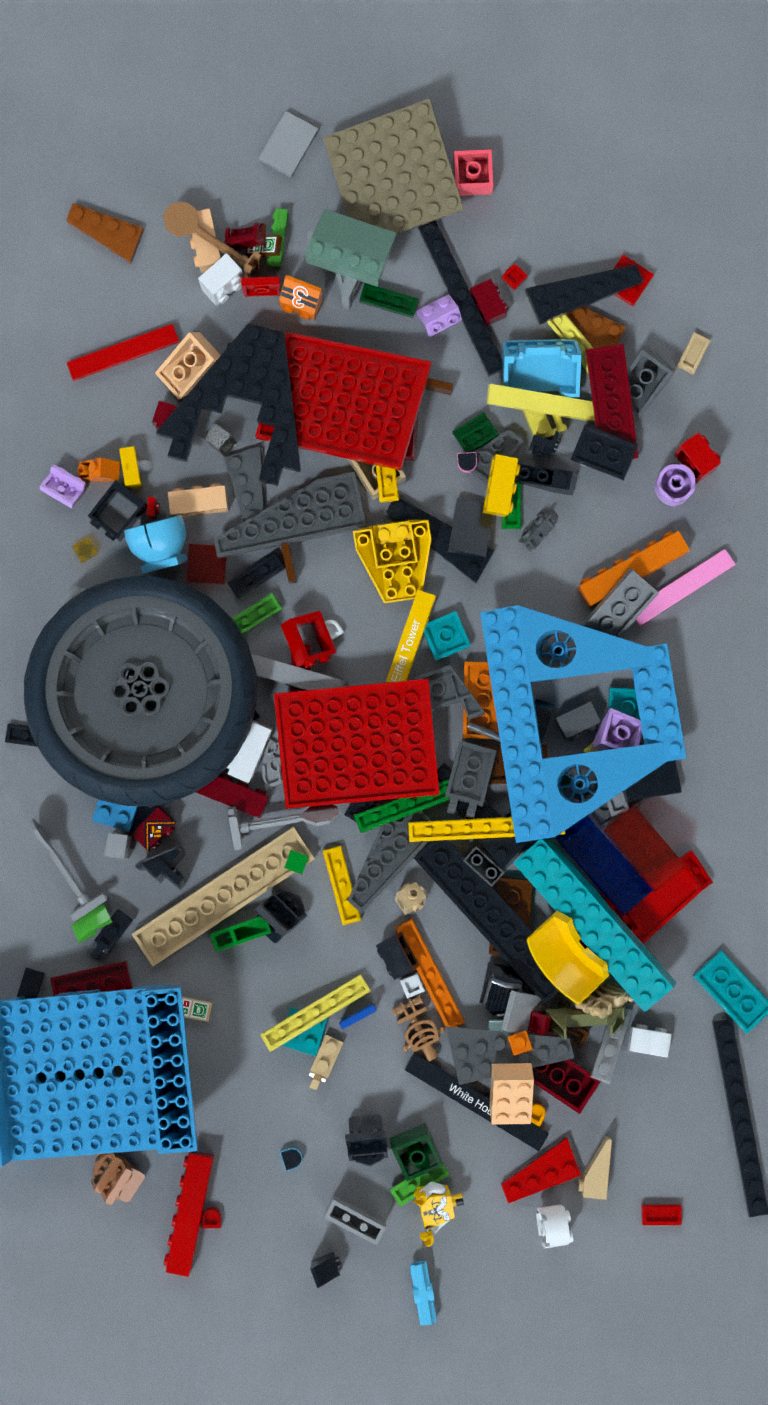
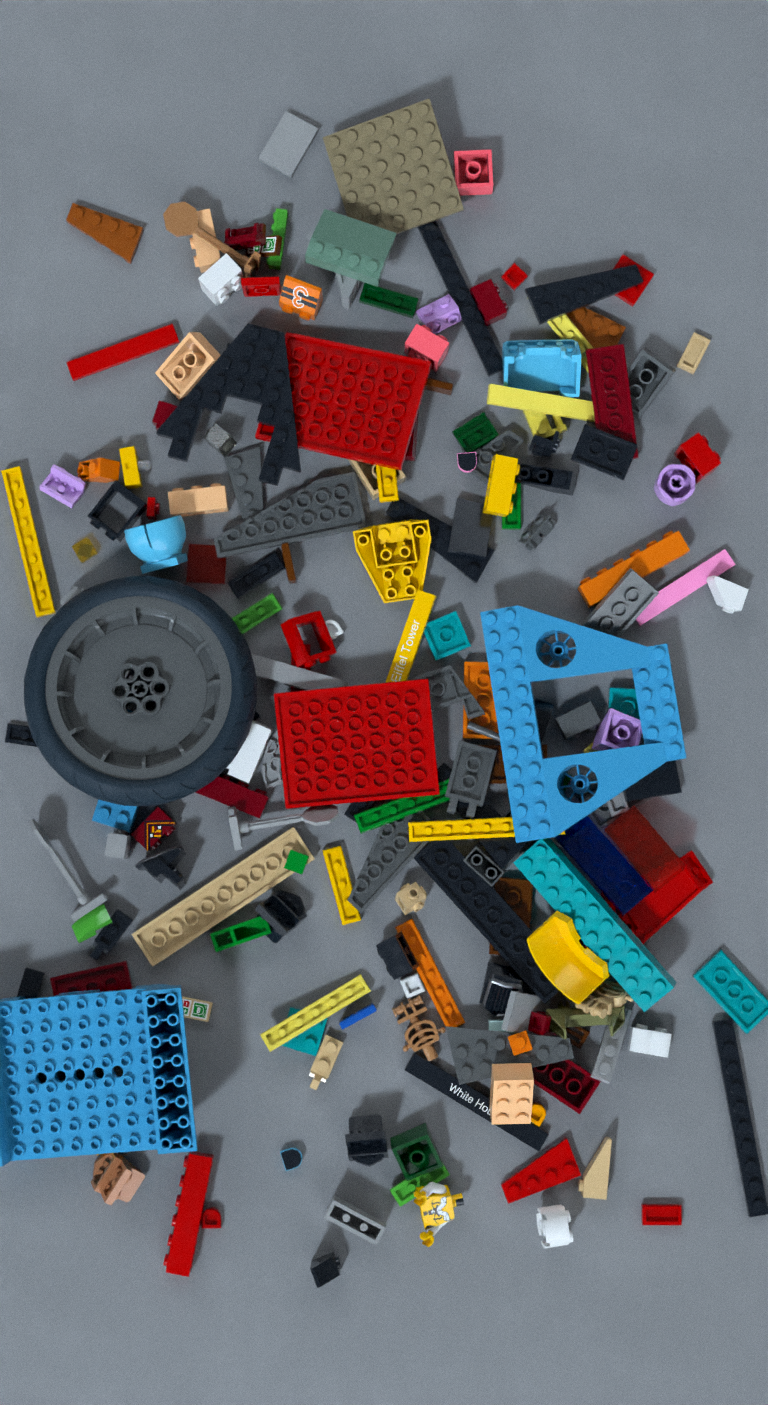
medium azure piece [410,1261,437,1326] -> none
none -> yellow plate [1,466,56,618]
none -> coral brick [404,324,449,372]
none -> white slope [706,576,749,614]

